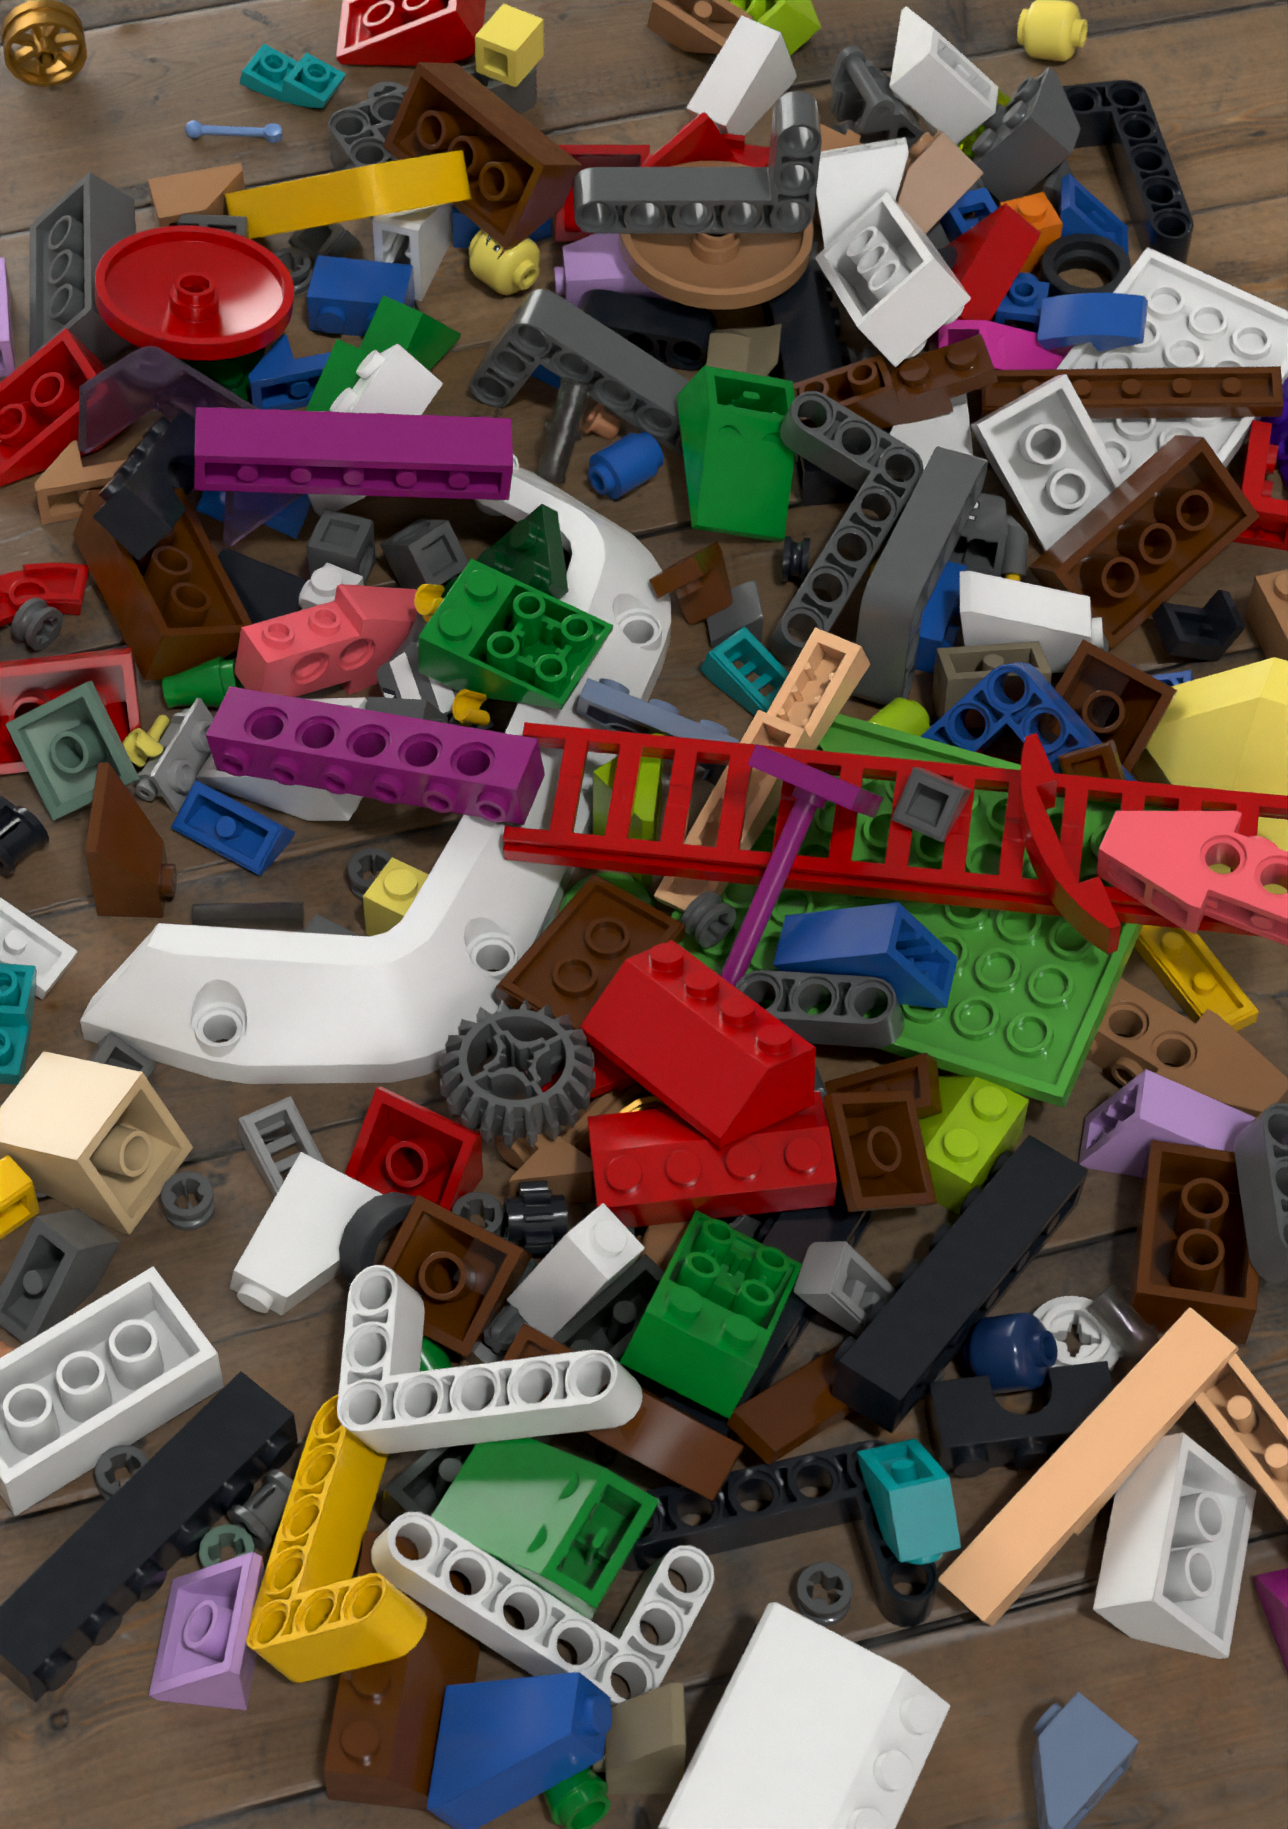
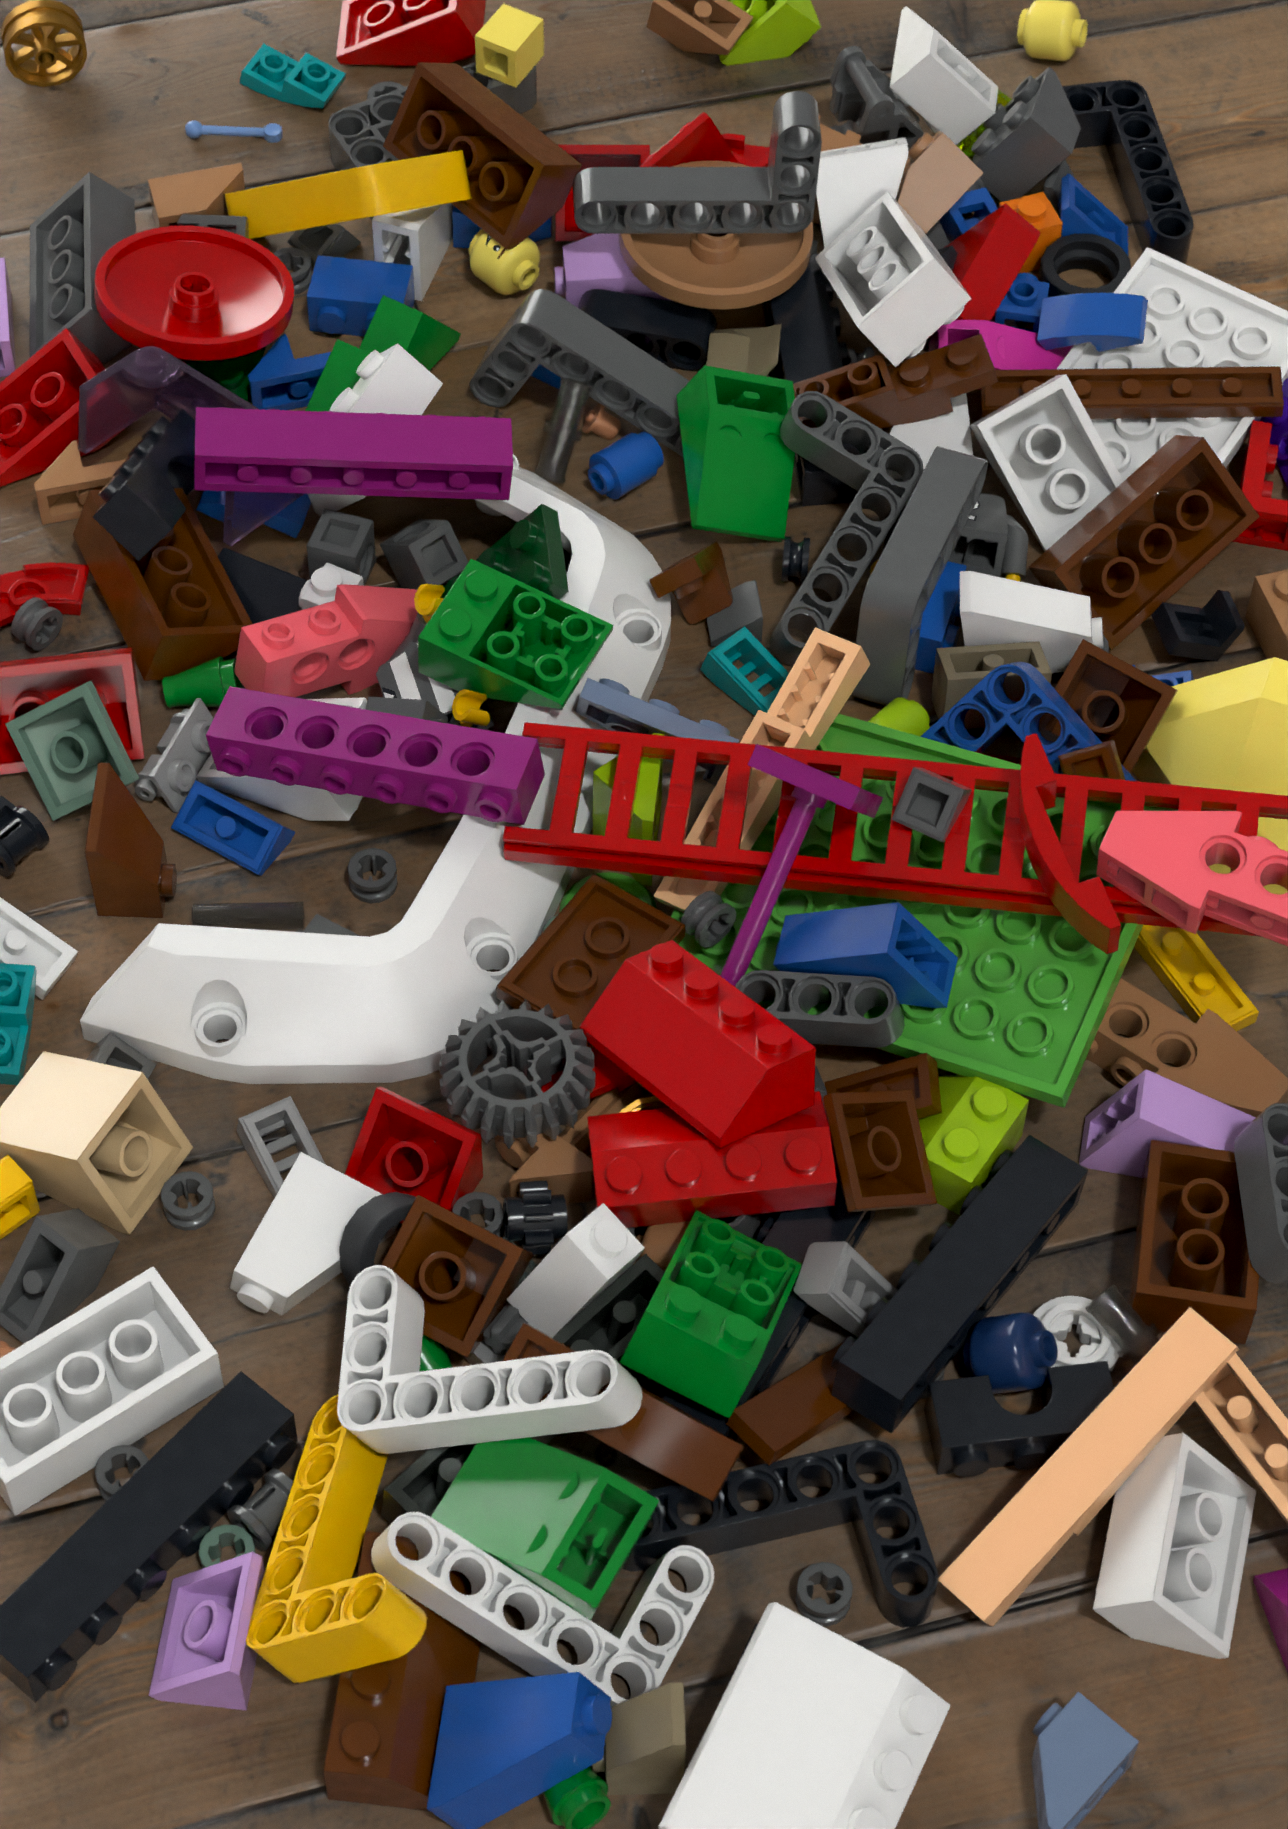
light yellow hand [122,715,170,768] -> none
light yellow brick [363,857,429,936] -> none
white slope [686,16,797,135] -> none
teal slope [857,1438,961,1564] -> none

